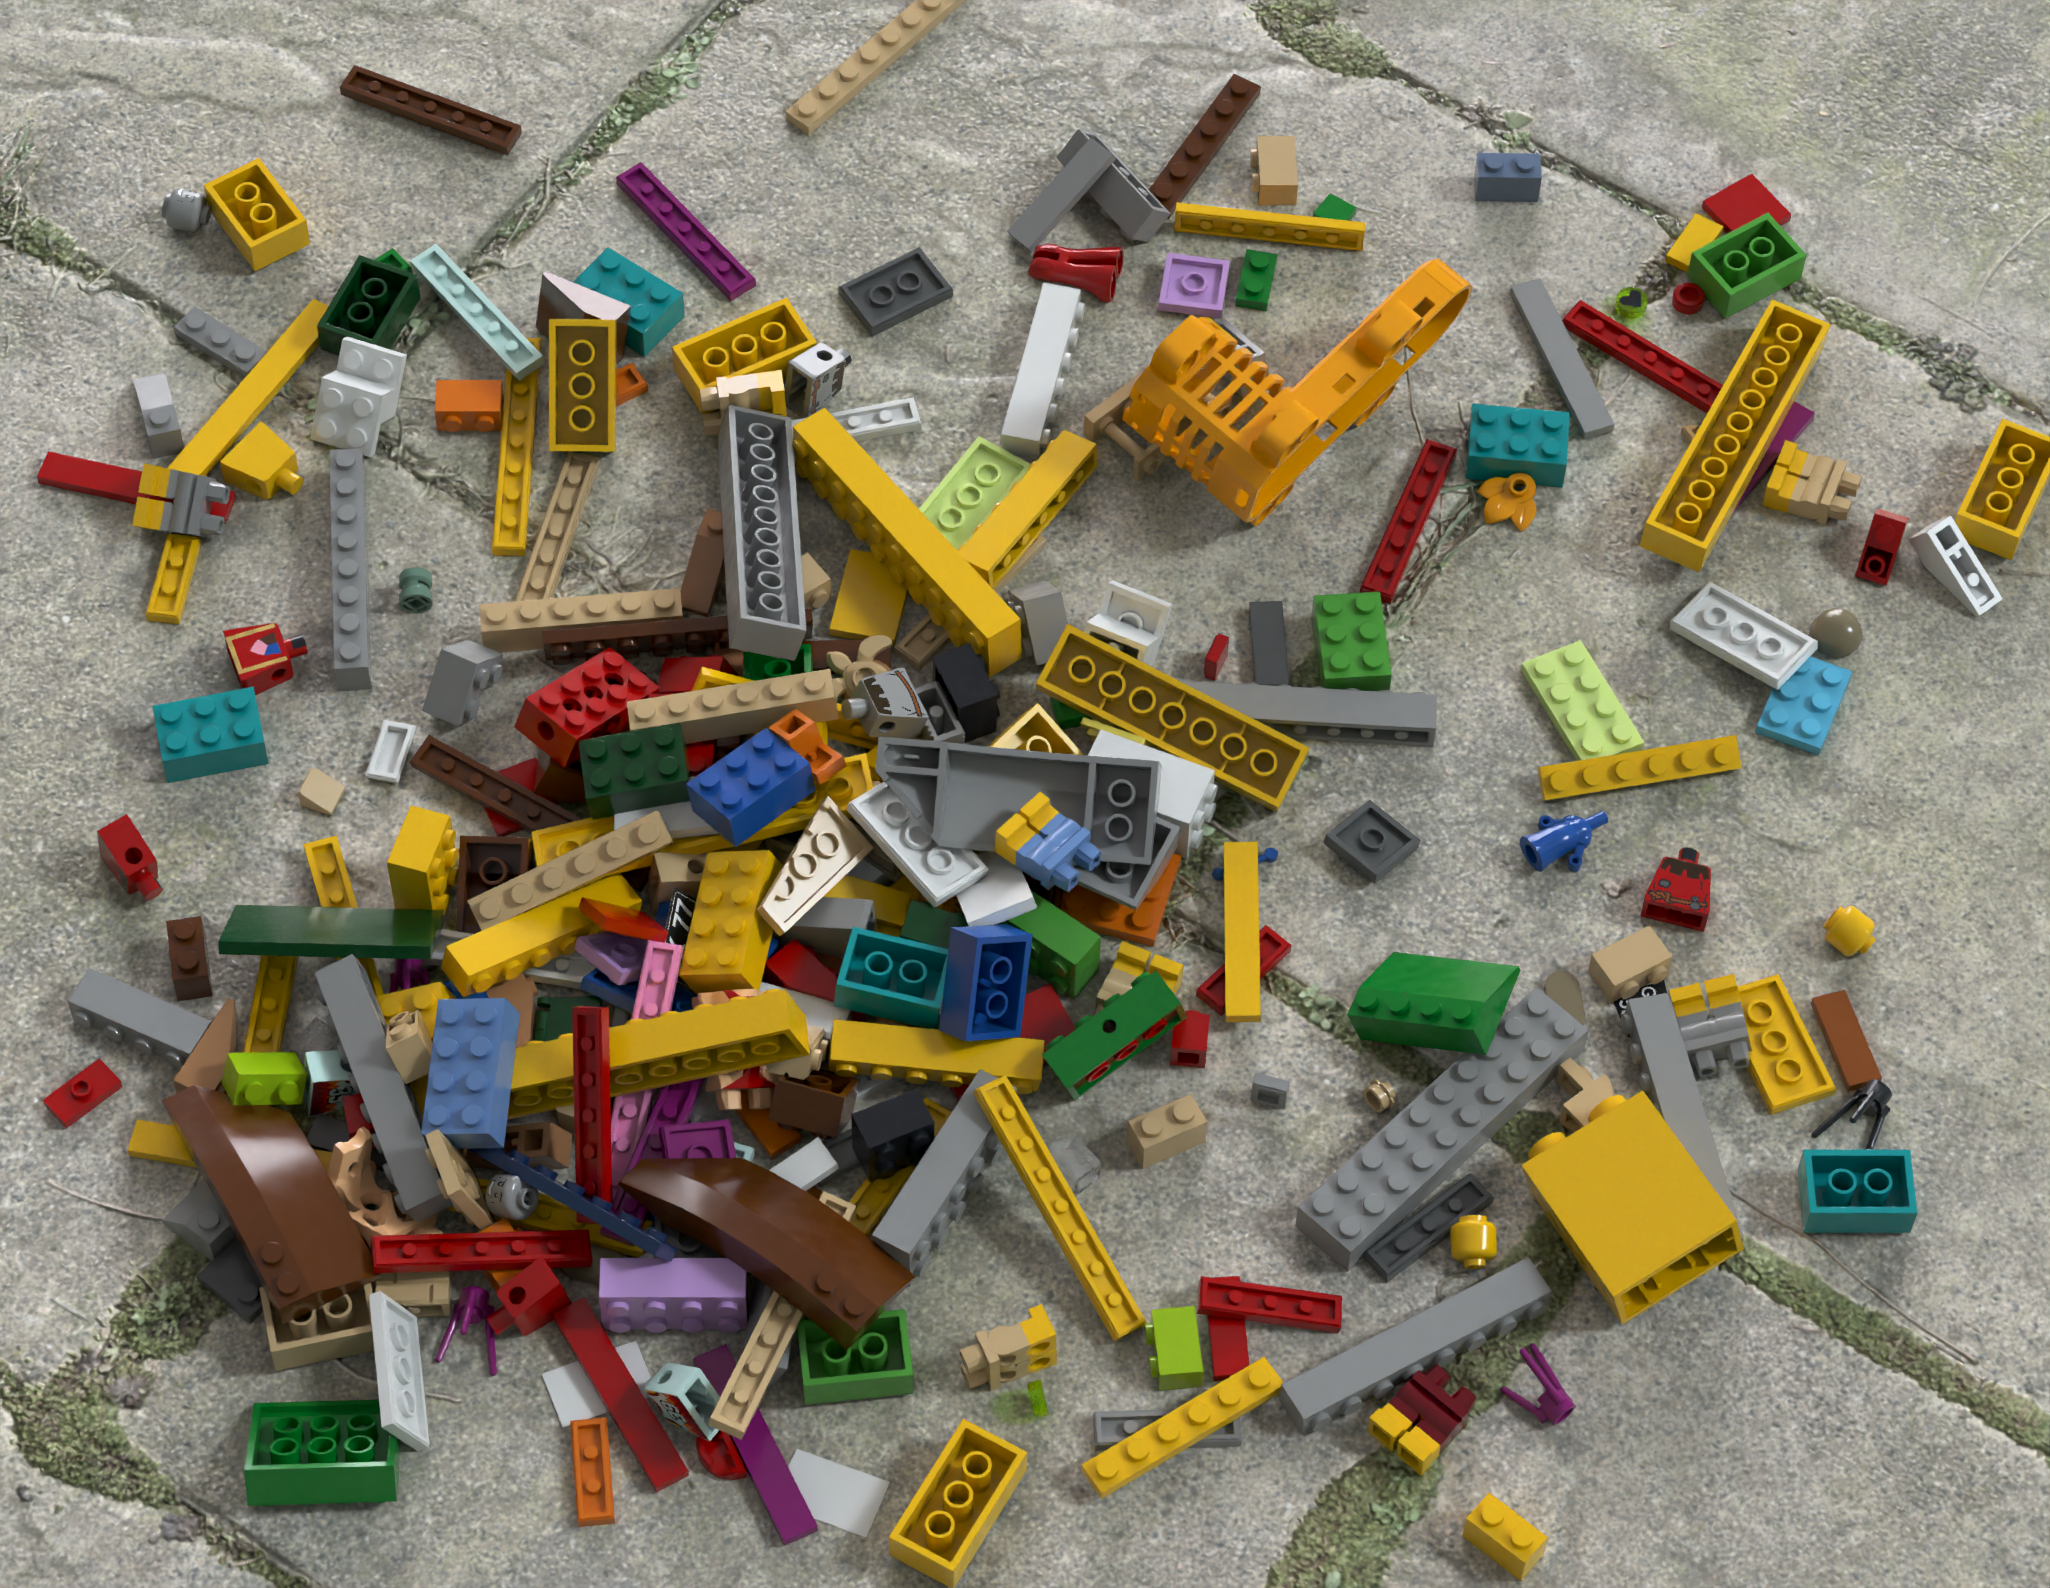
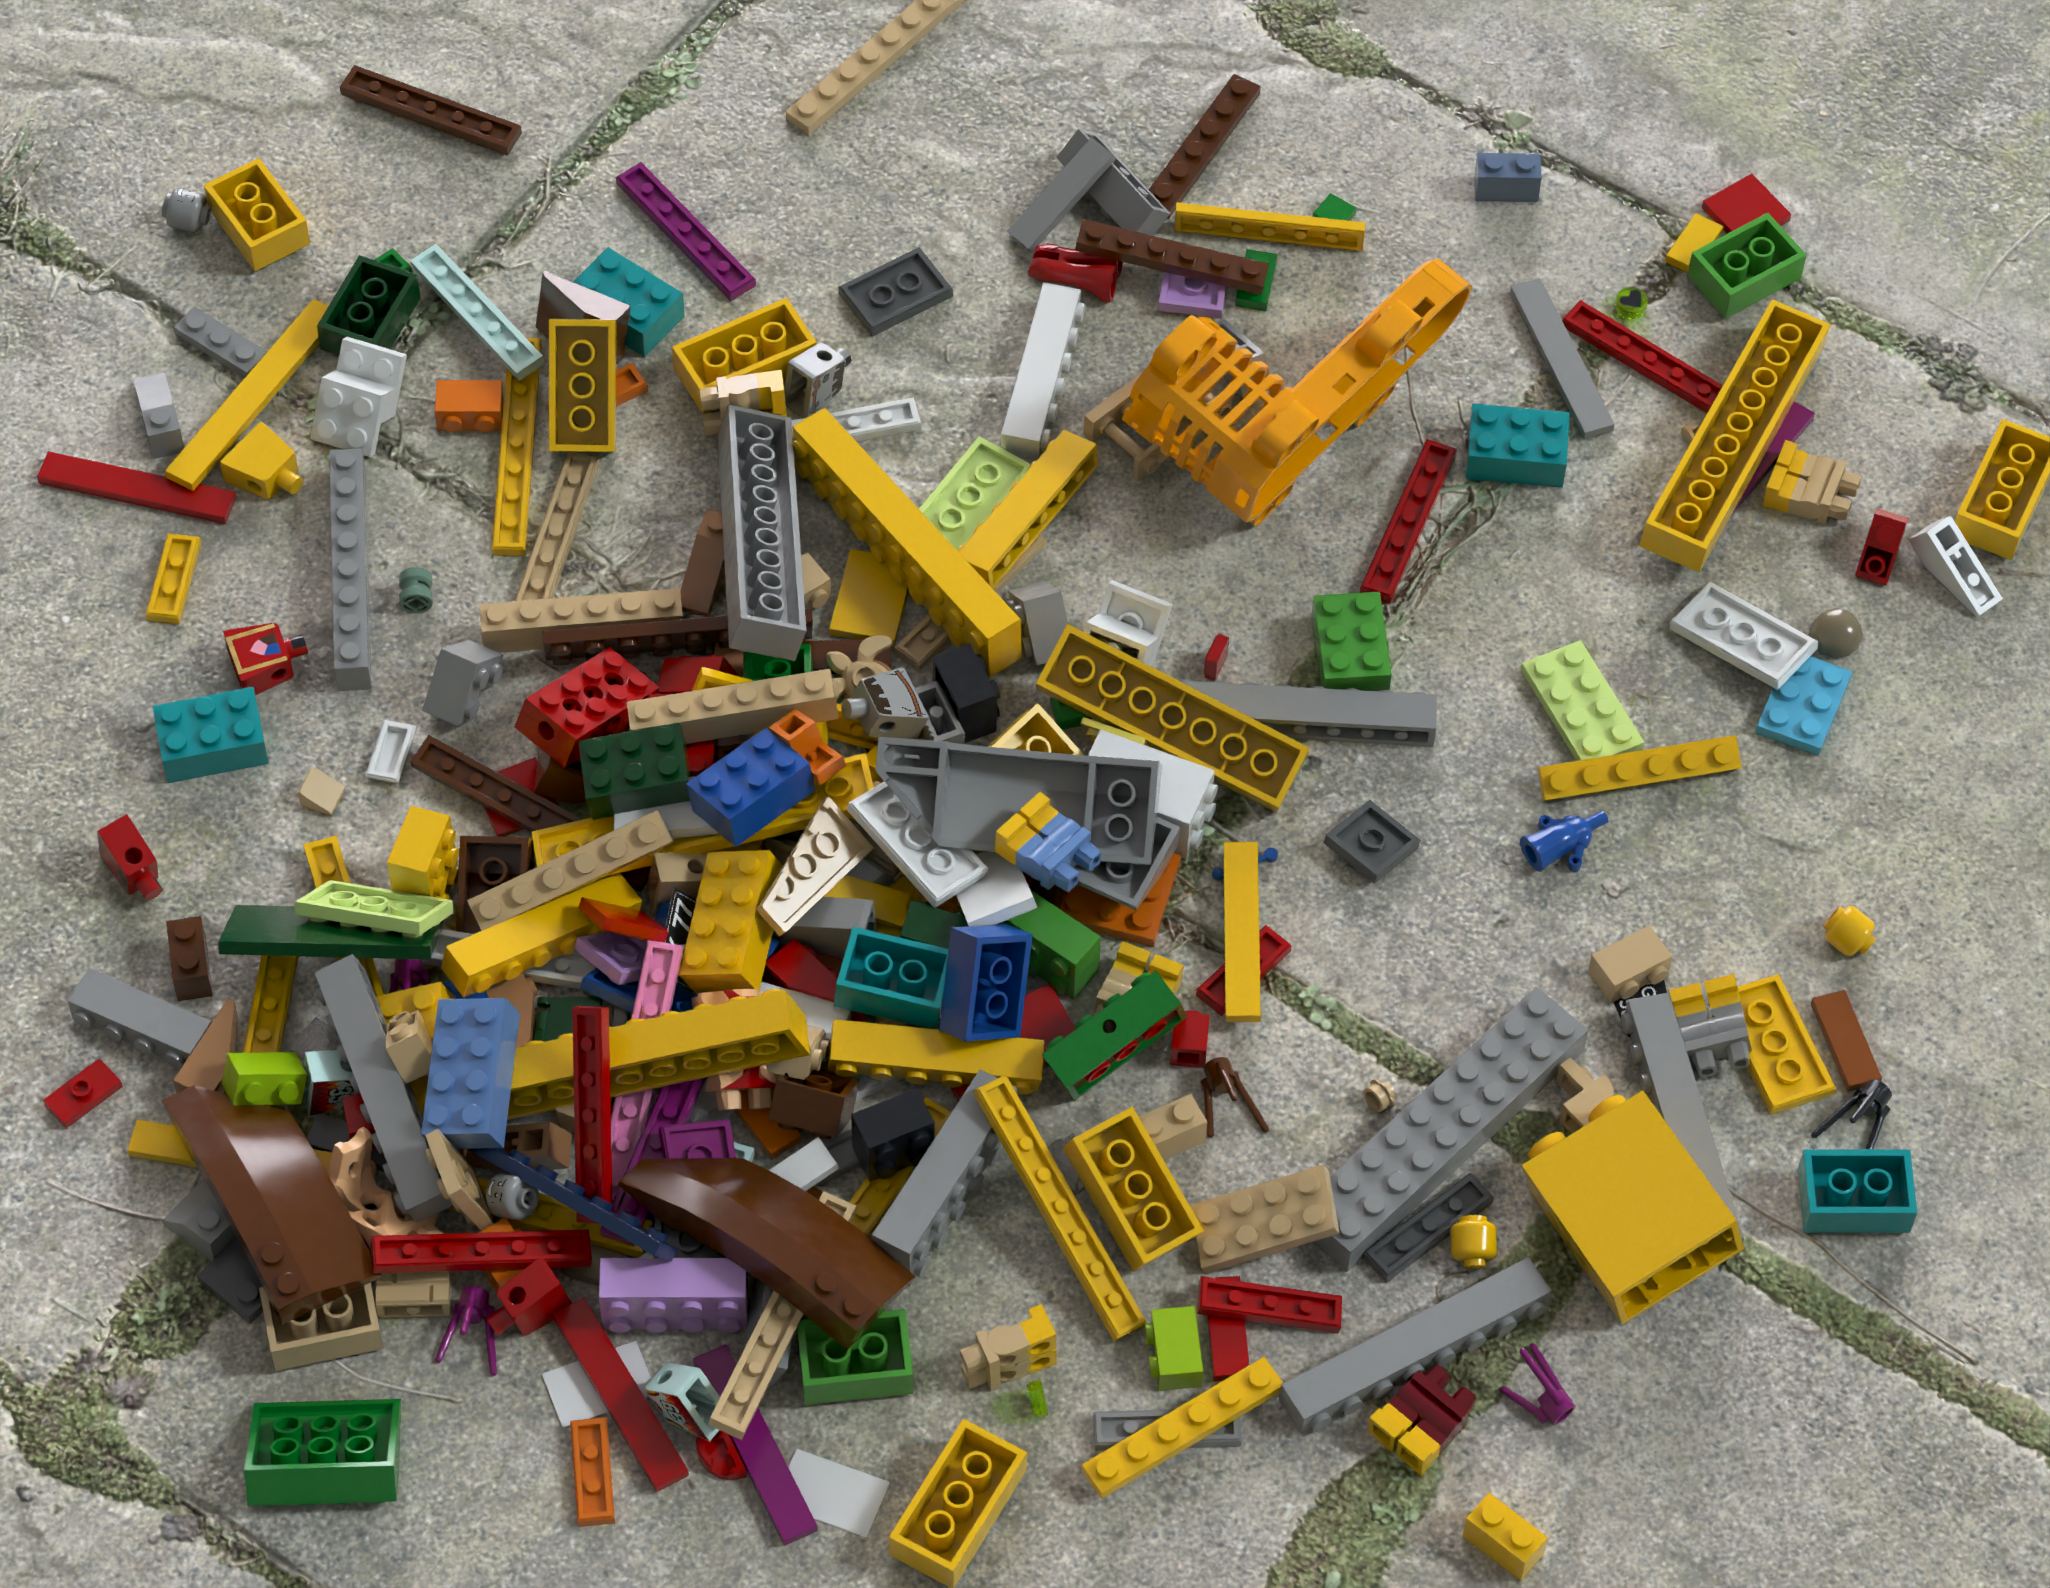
light grey hips [132,463,231,538] -> none
white tile [369,1291,430,1451] -> none
dark grey tile [1249,601,1289,686] -> none
tan brick [1250,136,1298,205] -> none
light grey tile [1251,1073,1290,1109] -> none
green slope [1347,952,1521,1055] -> none
light orange plate [1478,473,1537,532] -> none
dark tan tile [1544,971,1585,1025] -> none
red torso [1640,847,1711,932] -> none
red tile [1672,283,1705,315] -> none
none -> yellowish green plate [295,880,453,938]
none -> yellow brick [1062,1106,1204,1272]
none -> reddish brown plate [1075,219,1269,295]
none -> tan plate [1191,1164,1340,1274]
none -> reddish brown plant [1200,1057,1269,1138]

